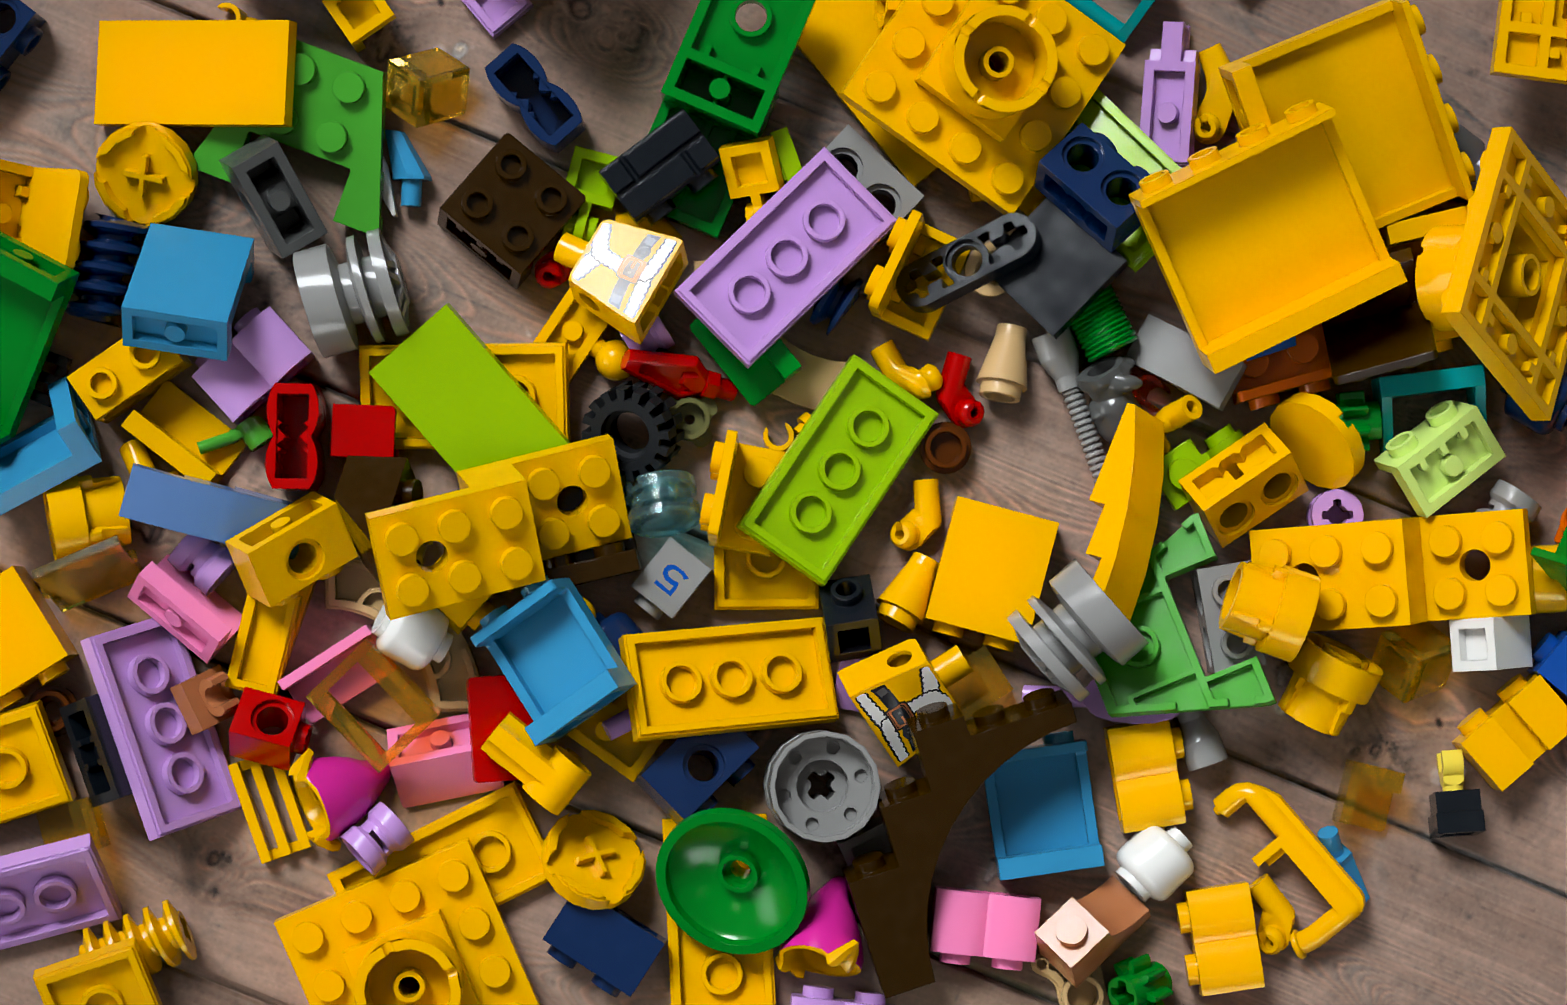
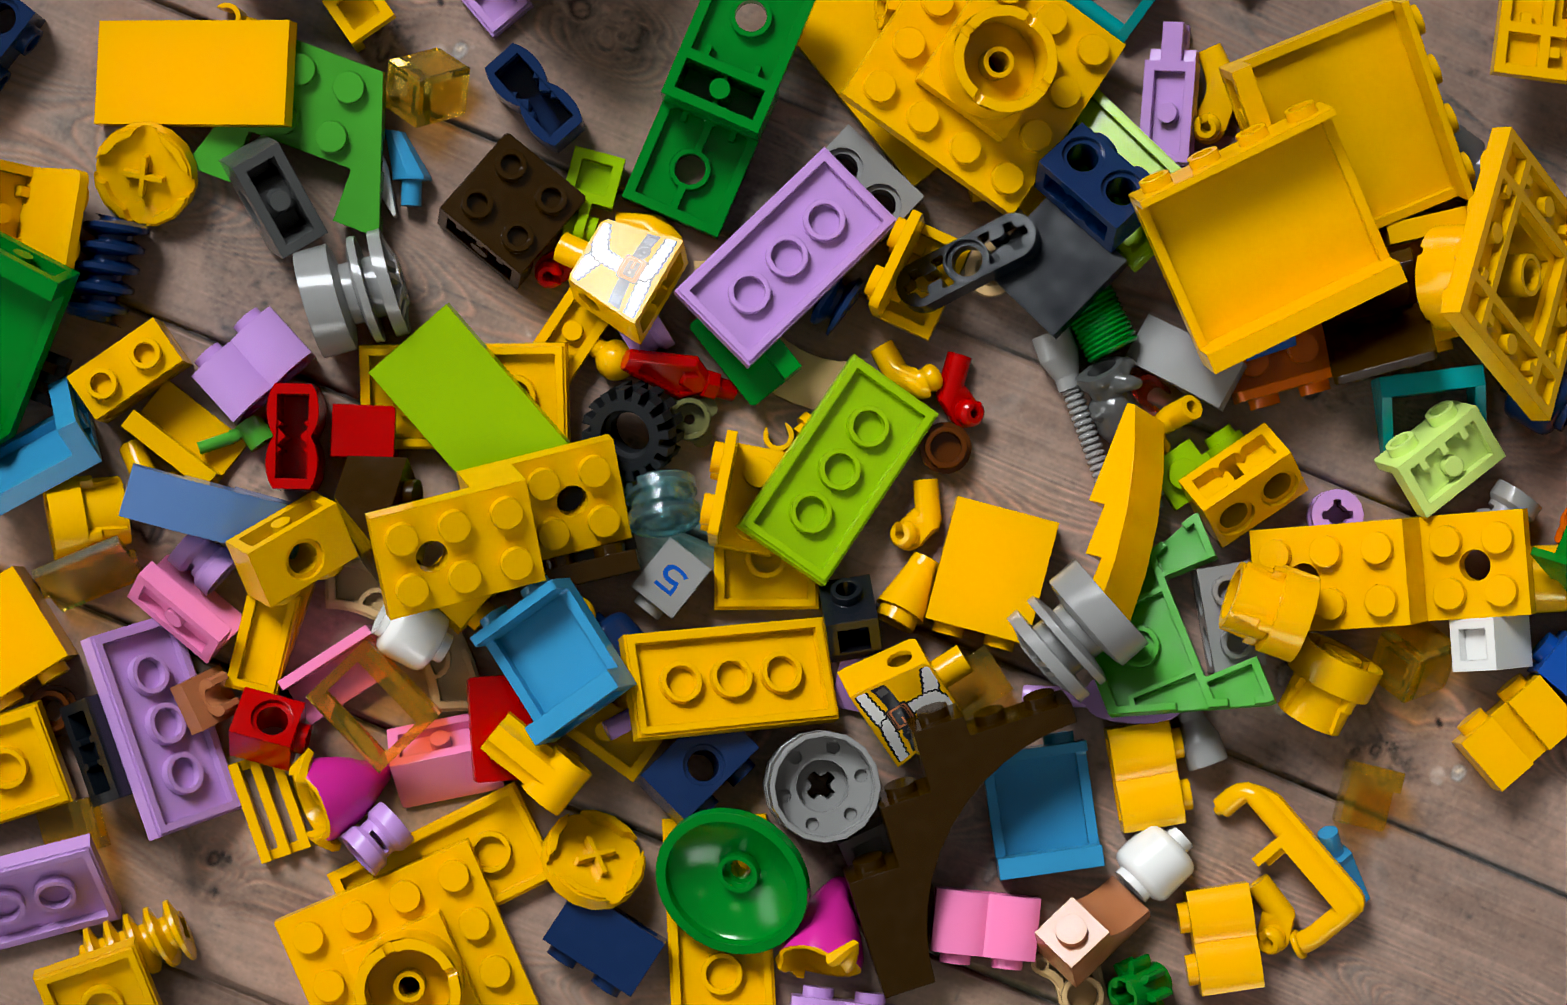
dark azure panel [121,223,254,361] -> none
black brick [599,109,721,226] -> none
yellow plate [718,135,785,221] -> none
lime tile [770,127,802,184] -> none
tan cone [976,323,1028,404] -> none
yellow tile [1270,392,1365,490] -> none
green gear [1335,390,1382,452] -> none
black piece [1428,749,1486,839] -> none

